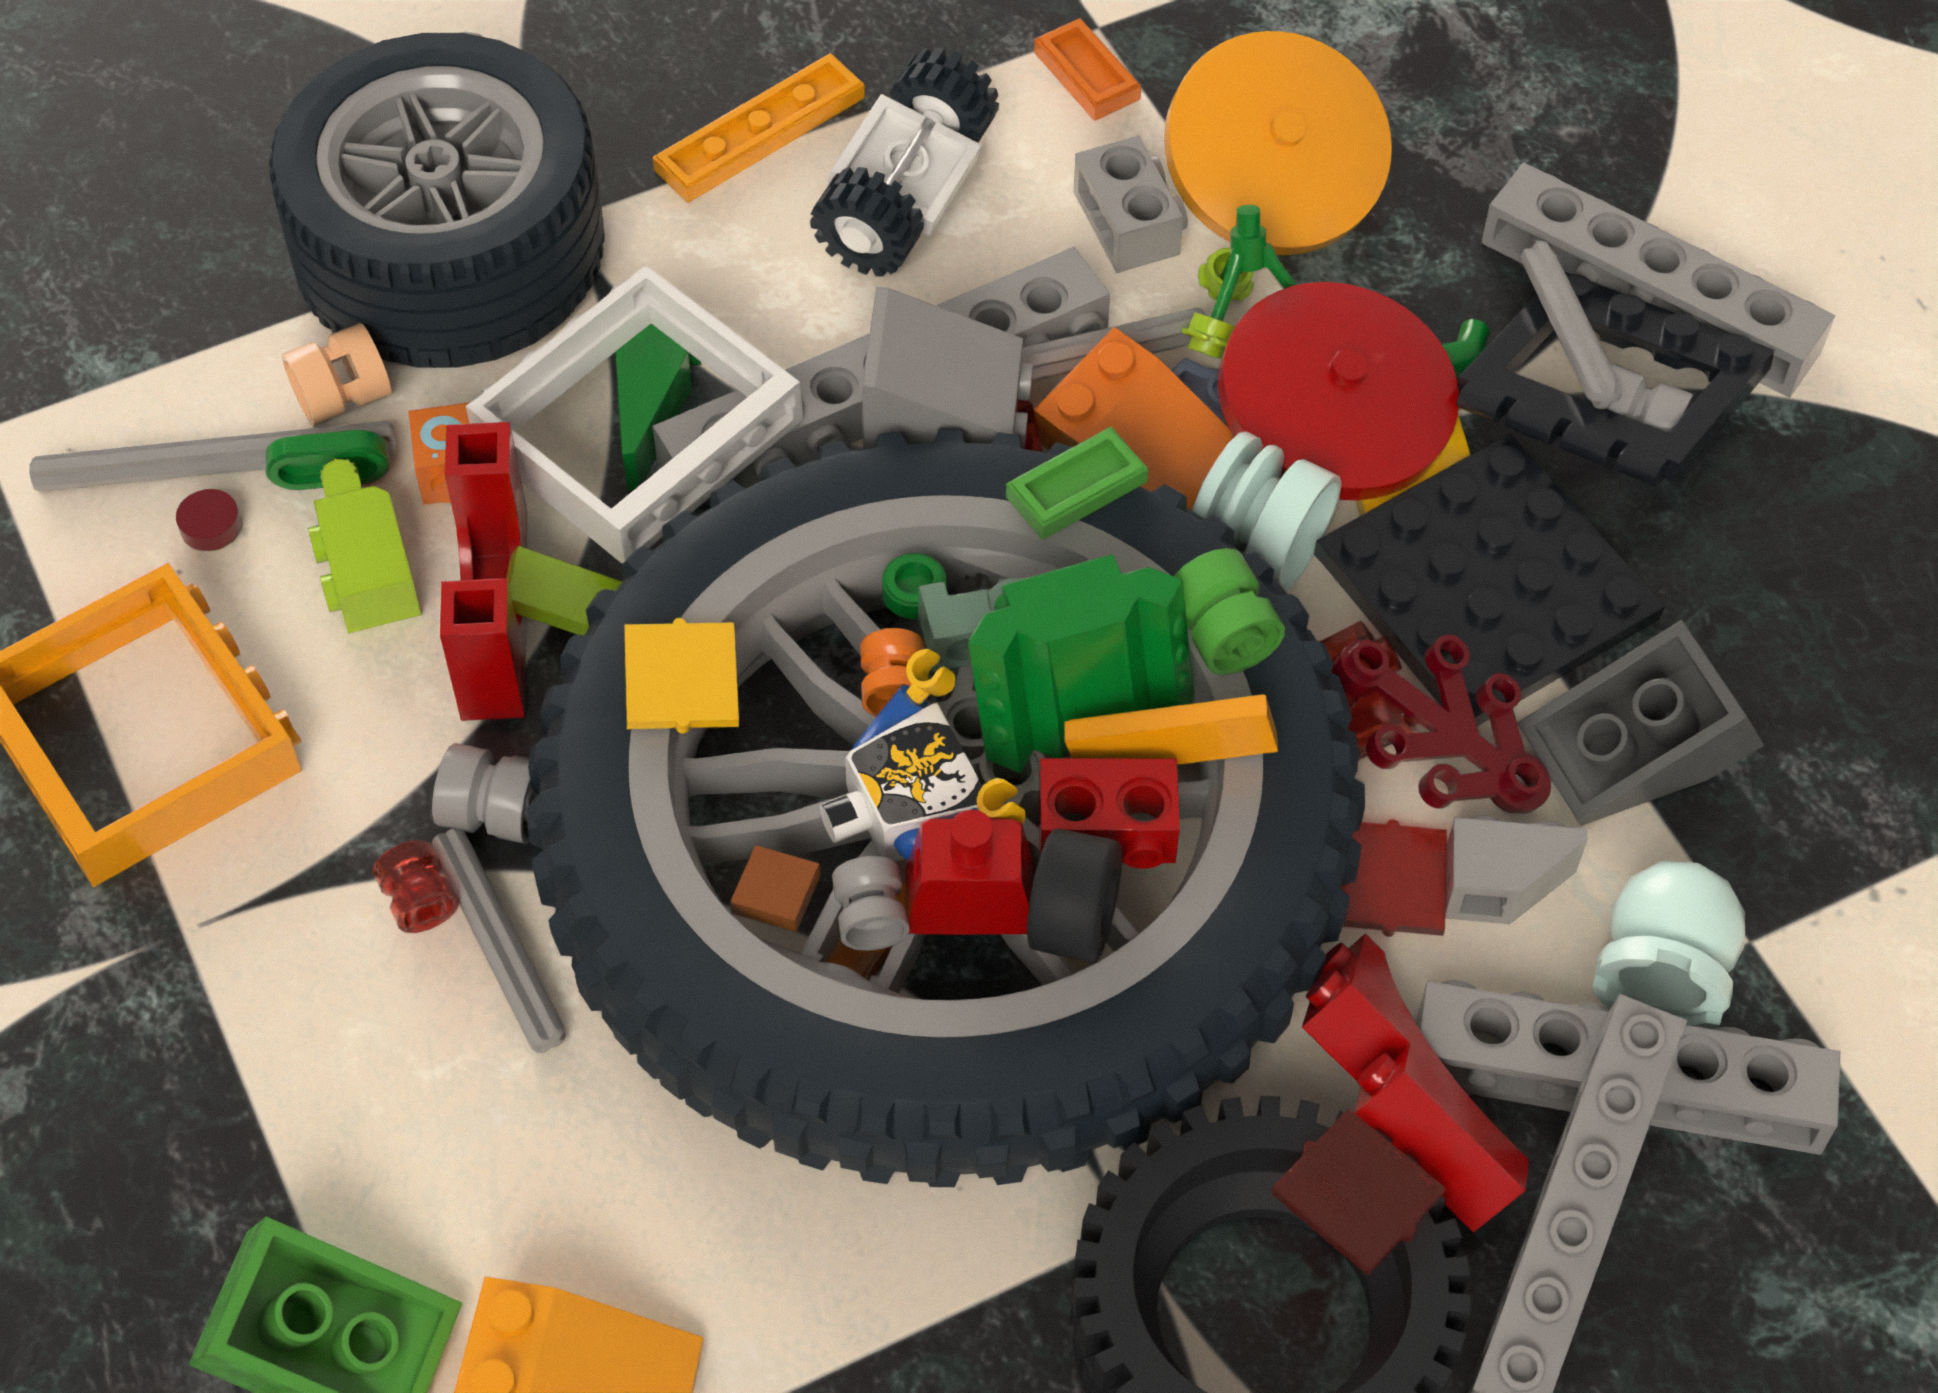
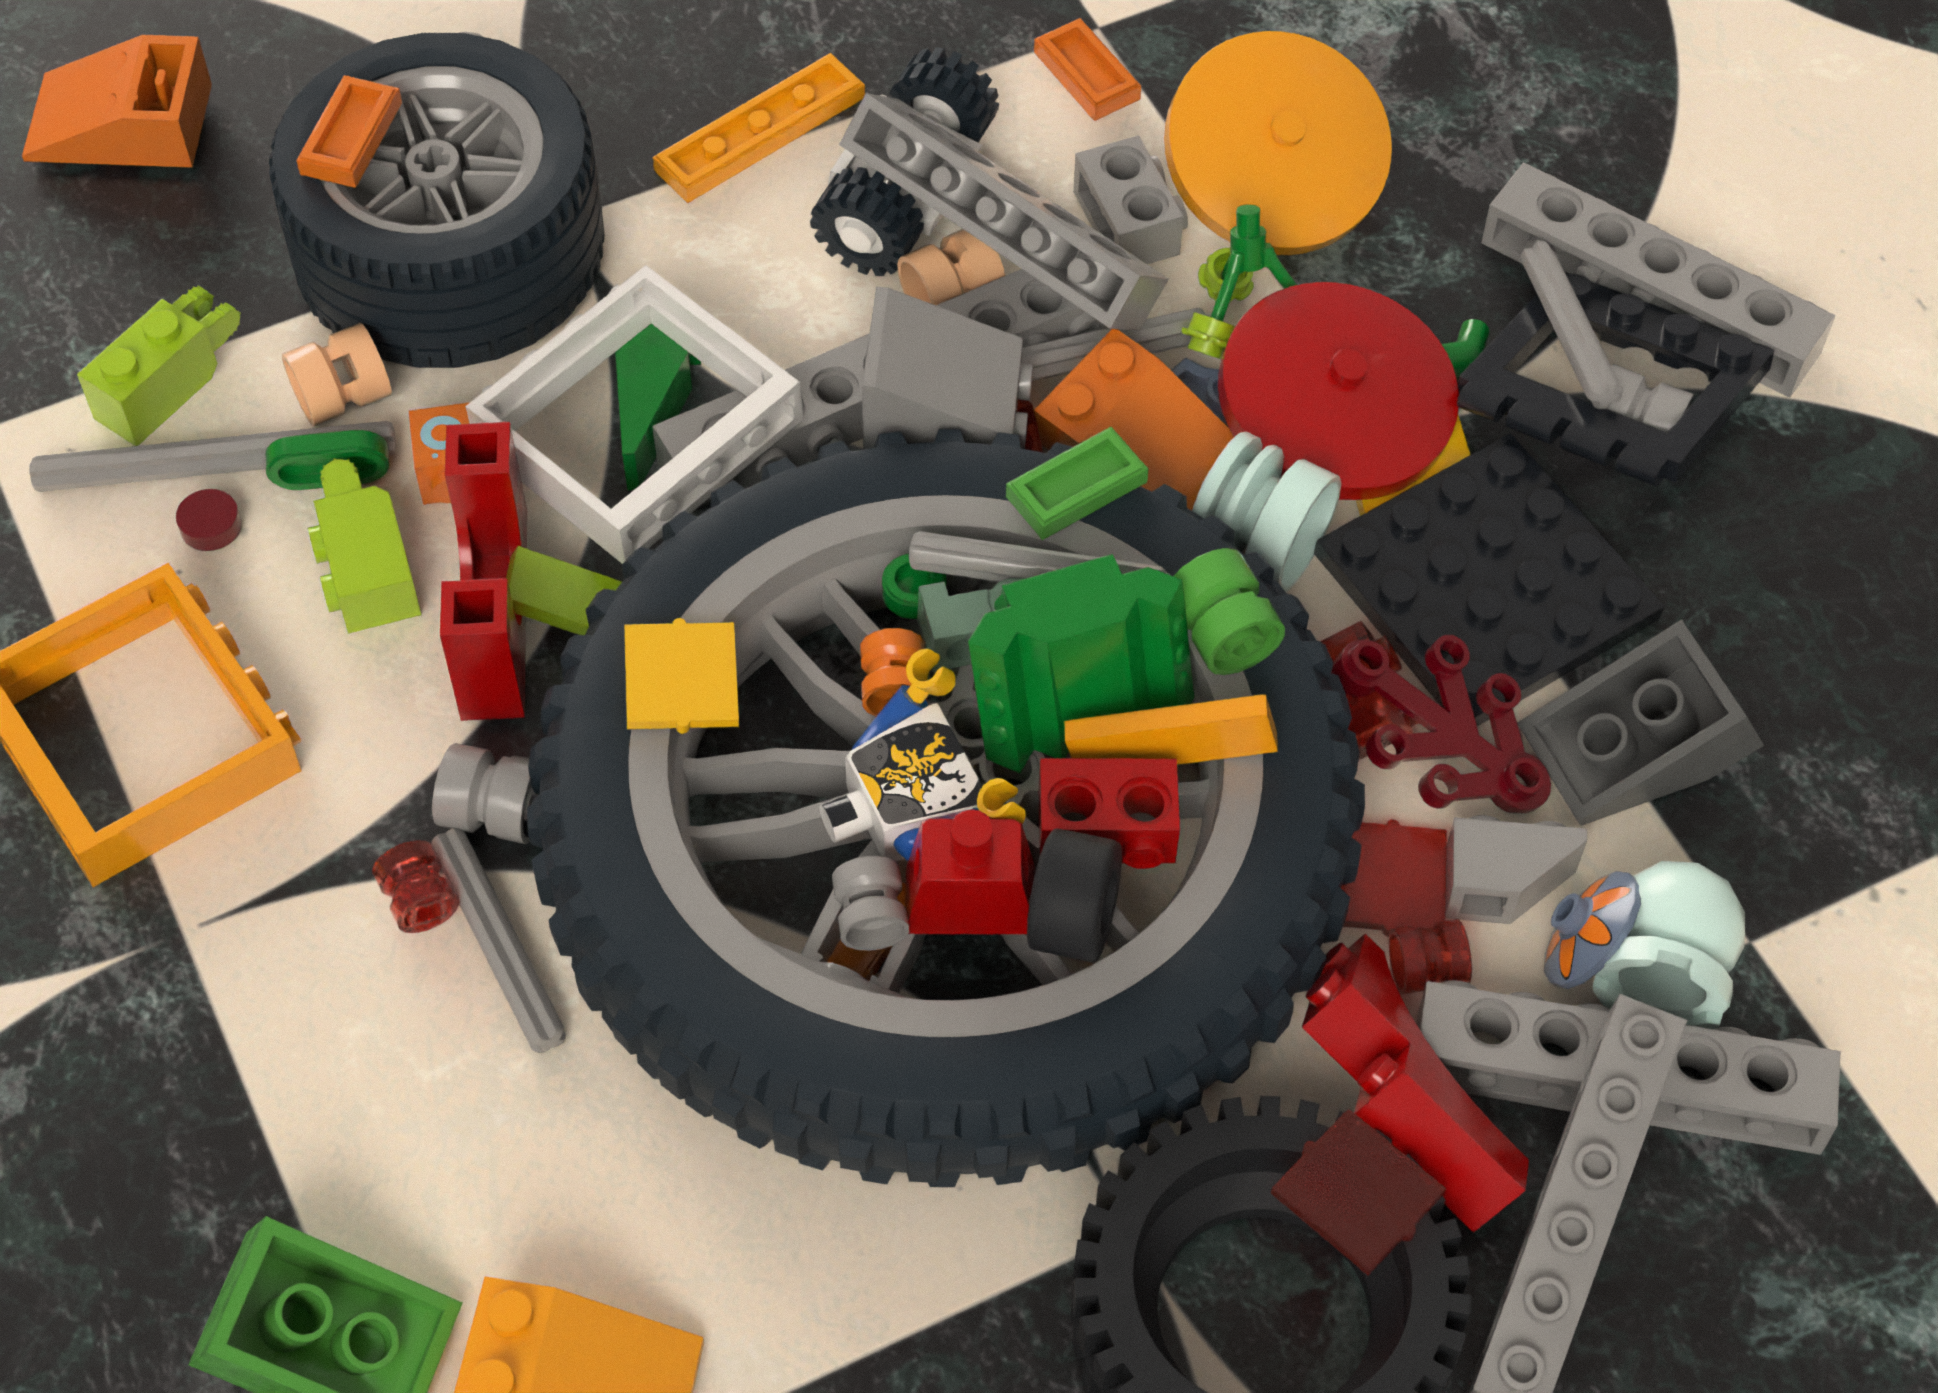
dark orange tile [730,845,821,933] -> none
none -> orange slope [22,35,212,168]
none -> lime hinge [77,285,241,446]
none -> orange tile [296,75,402,188]
none -> light grey brick [839,93,1169,331]
none -> light nougat wheel [898,229,1005,305]
none -> light grey axle [909,531,1165,582]
none -> clear red wheel [1388,919,1472,995]
none -> sand blue dish [1544,871,1641,989]

